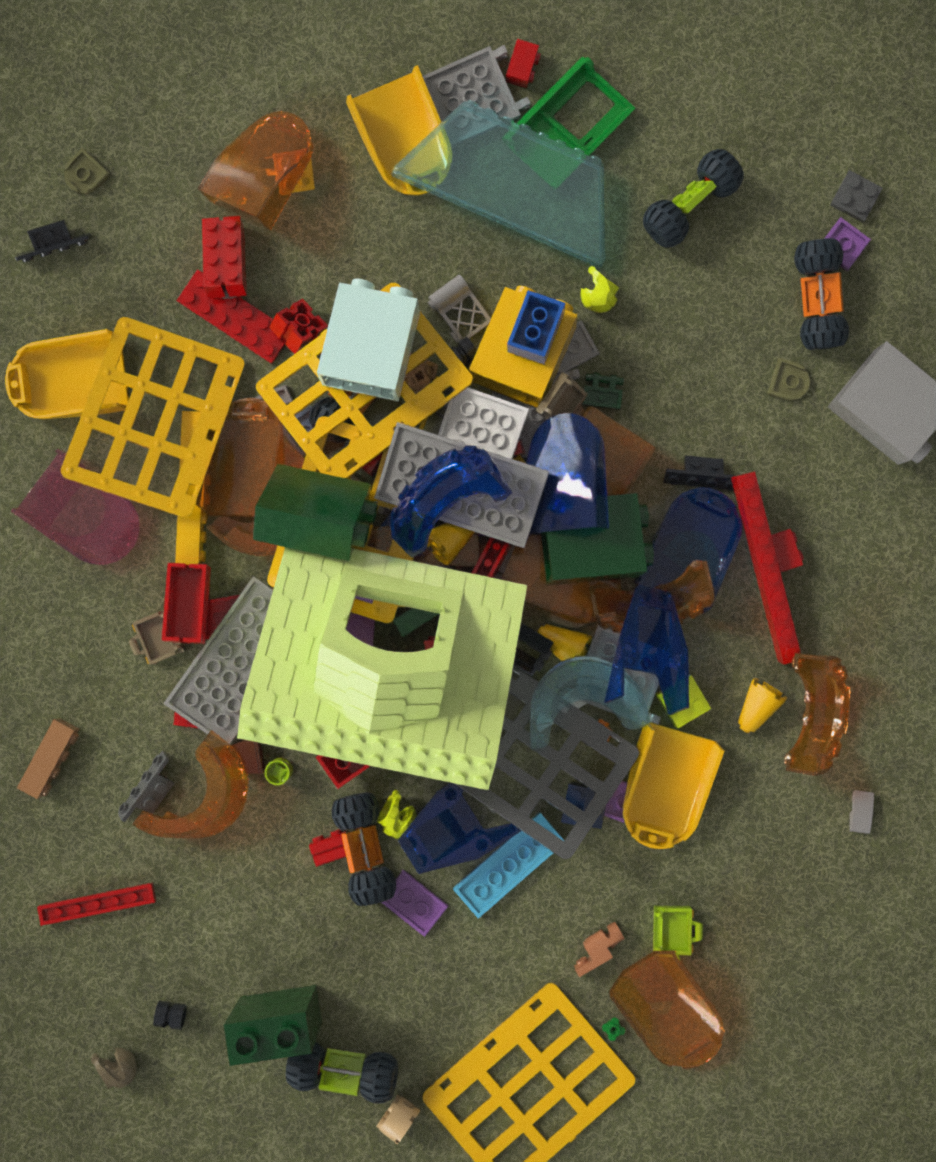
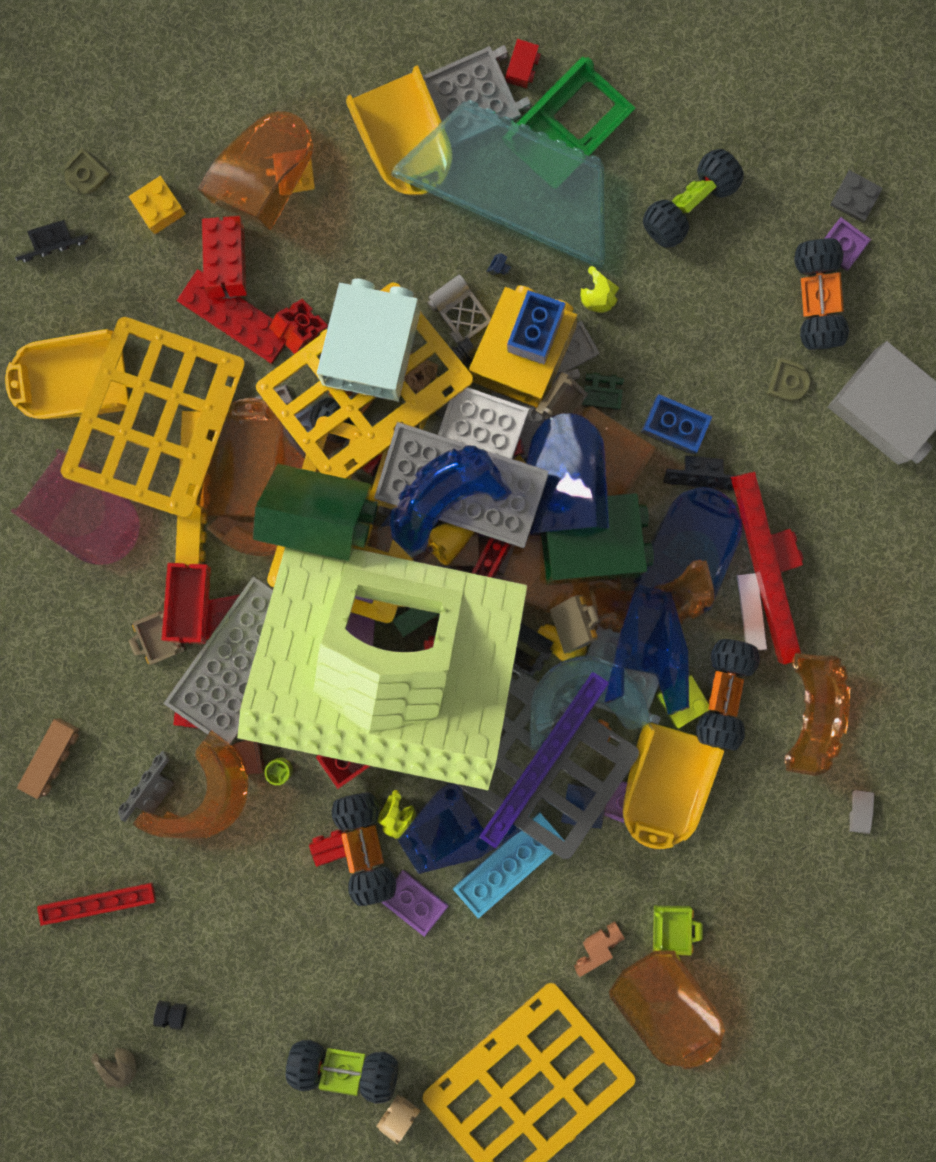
dark green brick [224,985,322,1066] -> none
green plate [602,1017,625,1041] -> none
yellow cone [738,678,787,733] -> none
none -> yellow brick [128,175,186,235]
none -> dark purple plate [479,671,609,849]
none -> dark blue tile [486,253,512,275]
none -> dark tan piece [550,595,599,654]
none -> blue brick [641,394,712,455]
none -> black plate [696,639,760,750]
none -> white tile [737,573,767,650]

